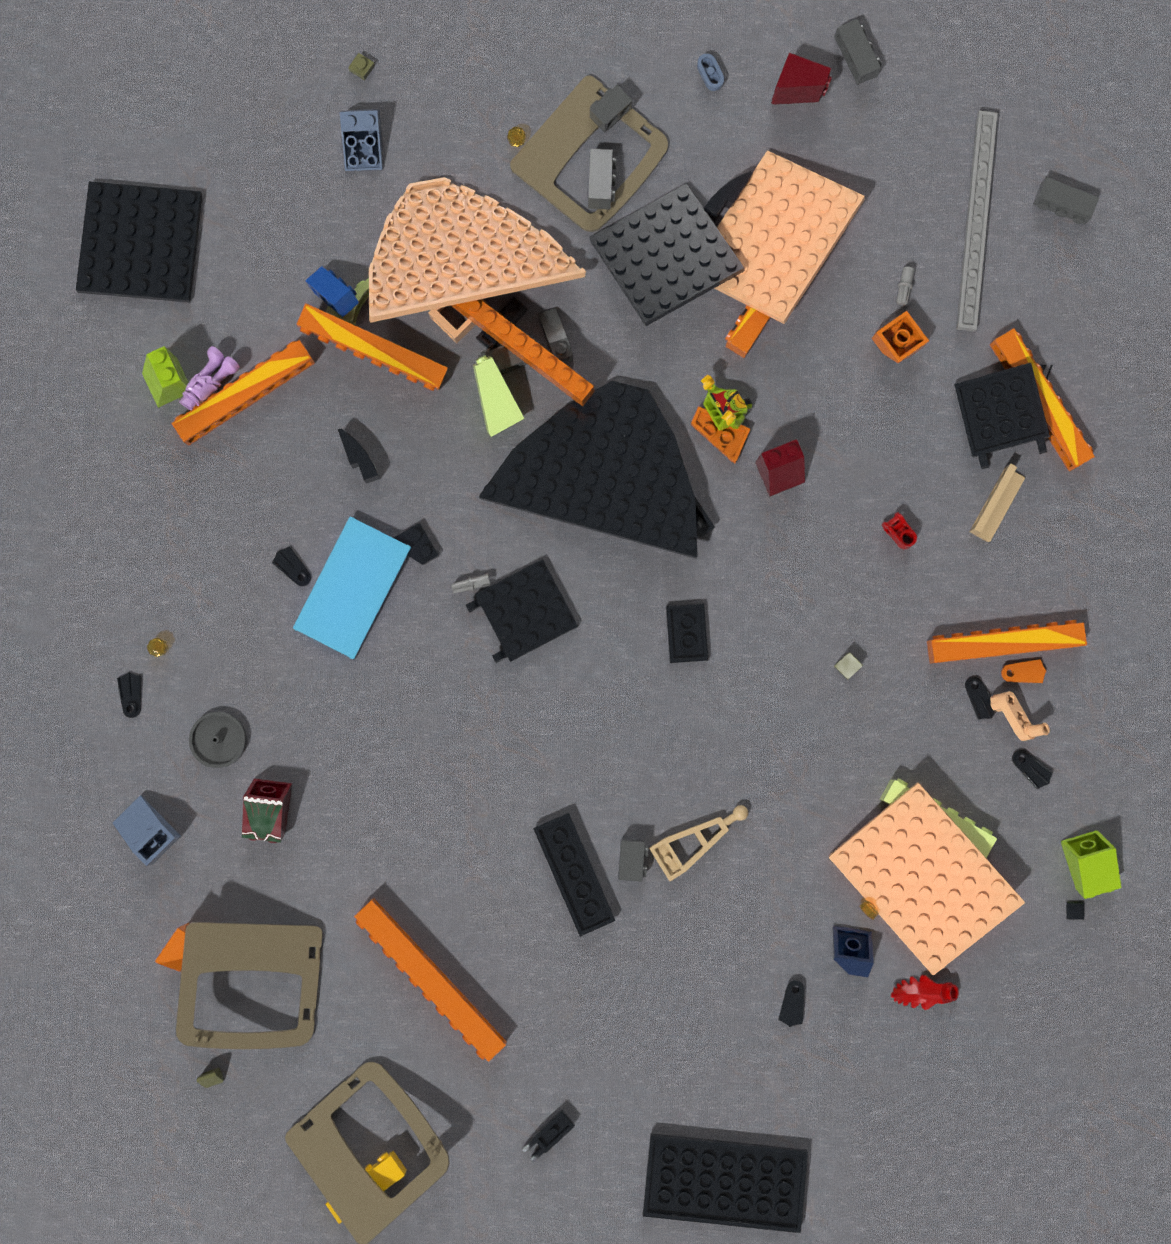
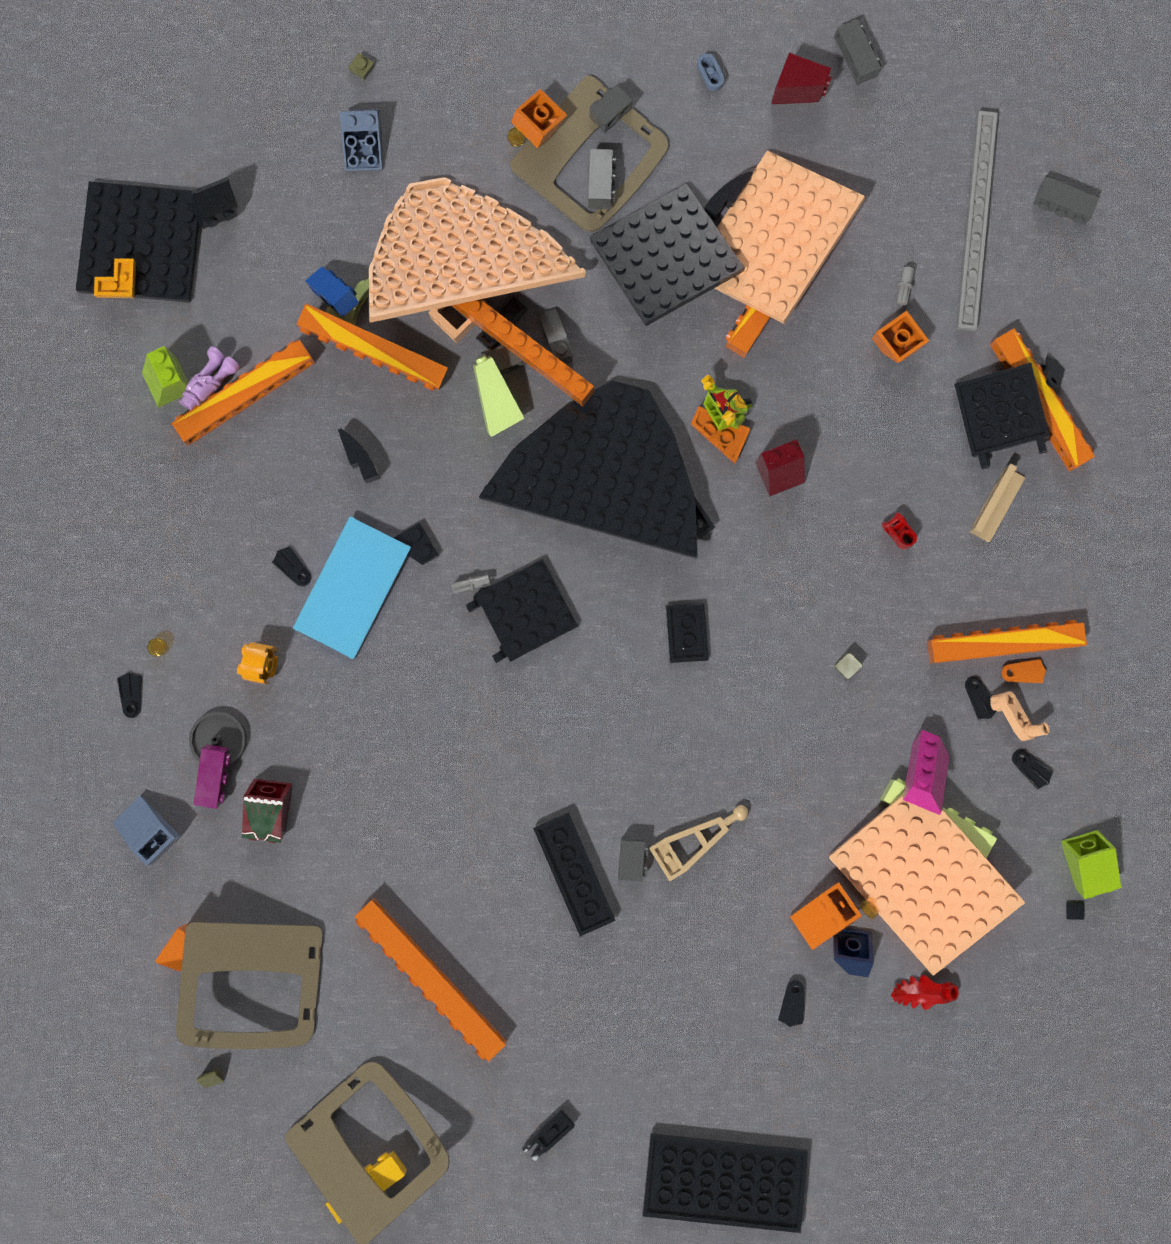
none -> light orange plate [94,259,136,298]
none -> black slope [192,177,238,229]
none -> magenta brick [193,744,231,809]
none -> light orange brick [237,642,278,685]
none -> orange slope [511,89,567,148]
none -> orange slope [790,882,862,950]
none -> dark pink slope [903,730,950,815]
none -> black piece [1045,356,1065,389]

